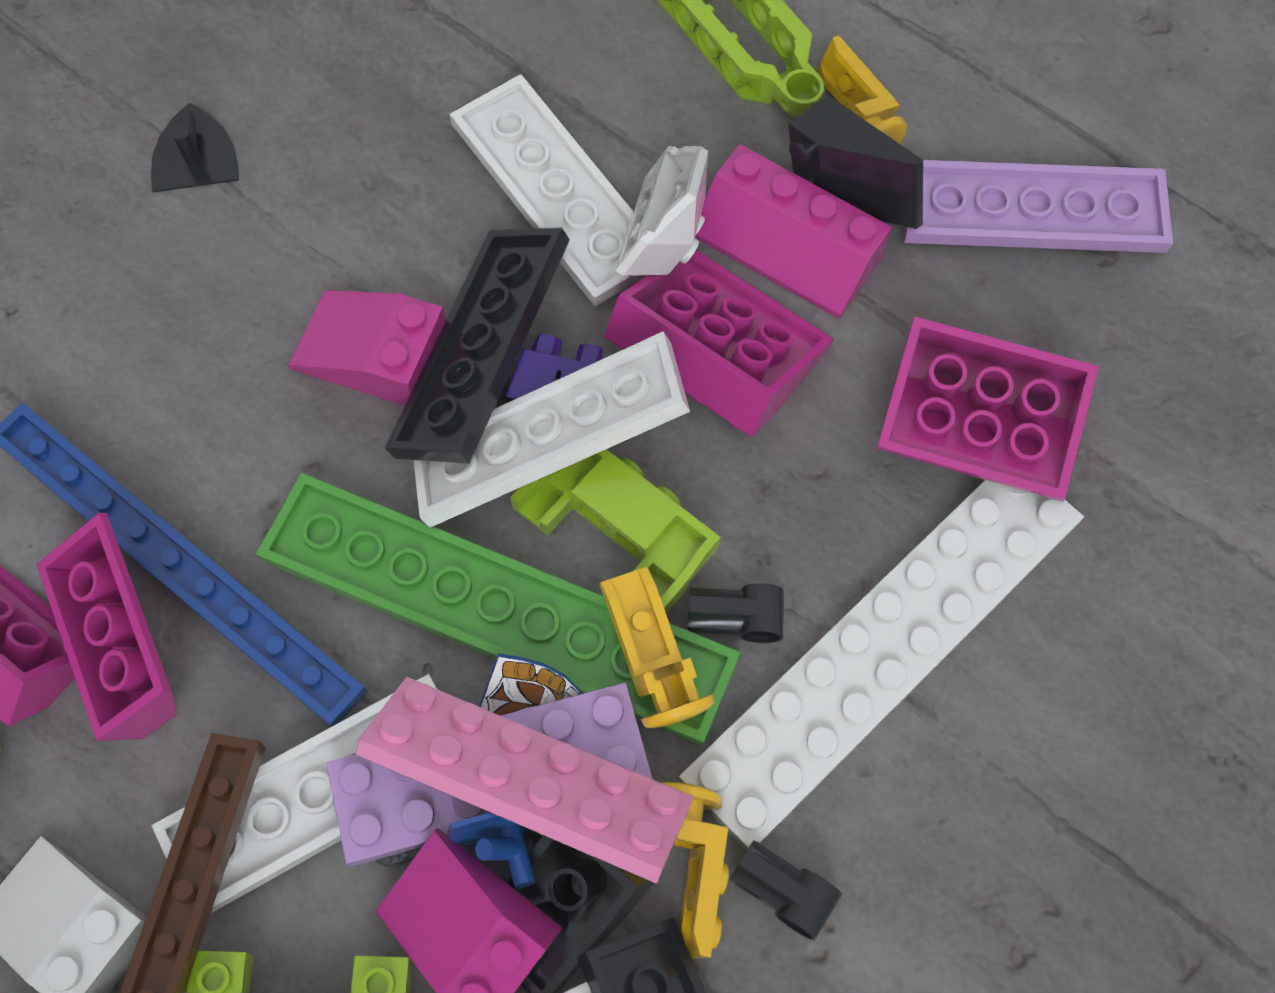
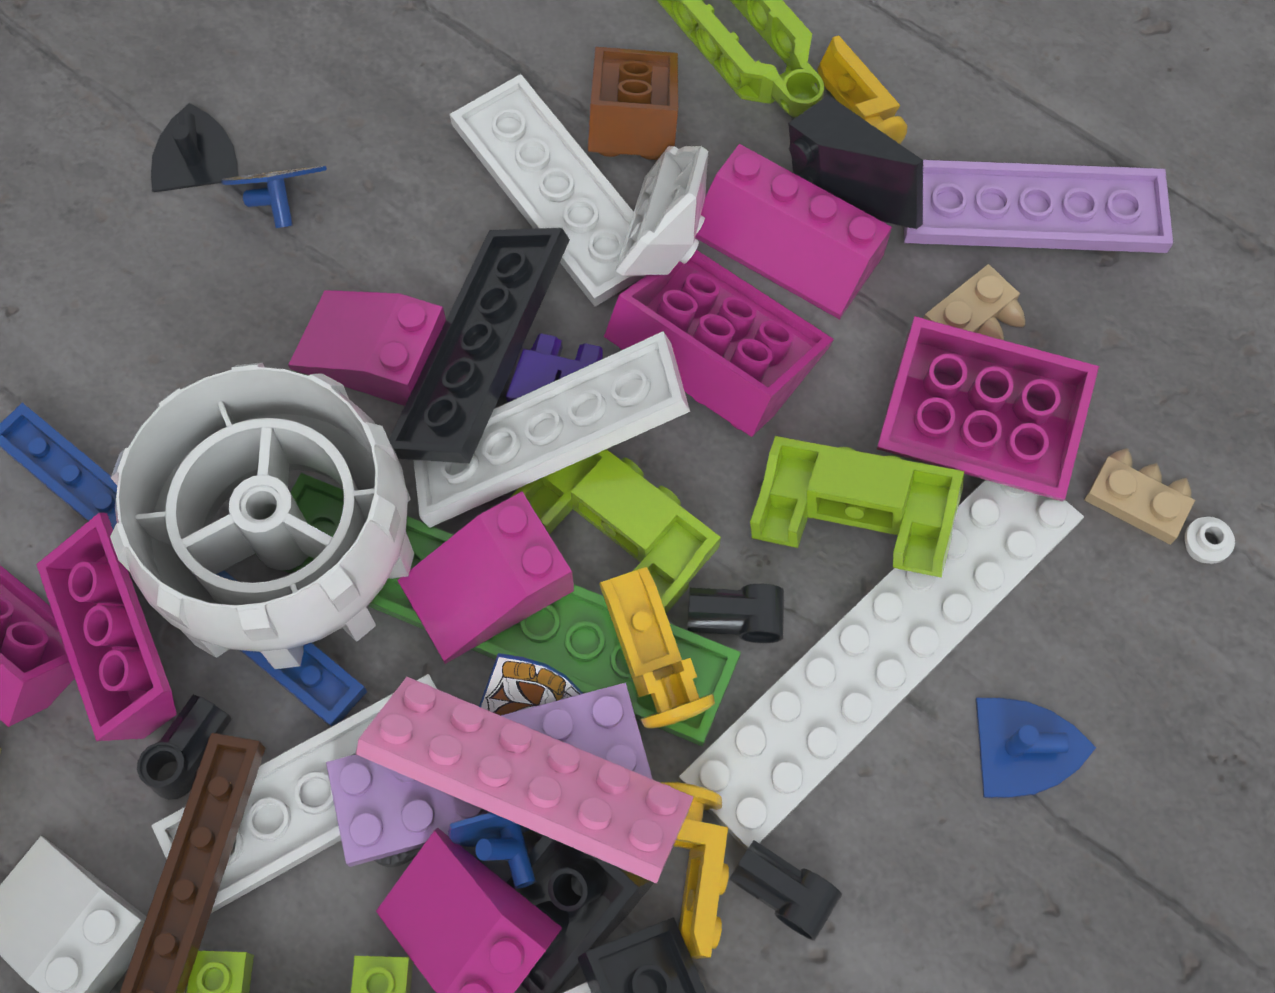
none -> white wheel [110,363,414,669]
none -> black piece [137,694,232,800]
none -> blue shield [221,166,327,228]
none -> dark pink slope [398,492,574,664]
none -> dark orange slope [588,47,678,160]
none -> lime bracket [750,436,964,578]
none -> tan plate [923,264,1025,340]
none -> blue shield [976,698,1096,798]
none -> tan plate [1084,448,1195,545]
none -> white plate [1184,517,1235,564]

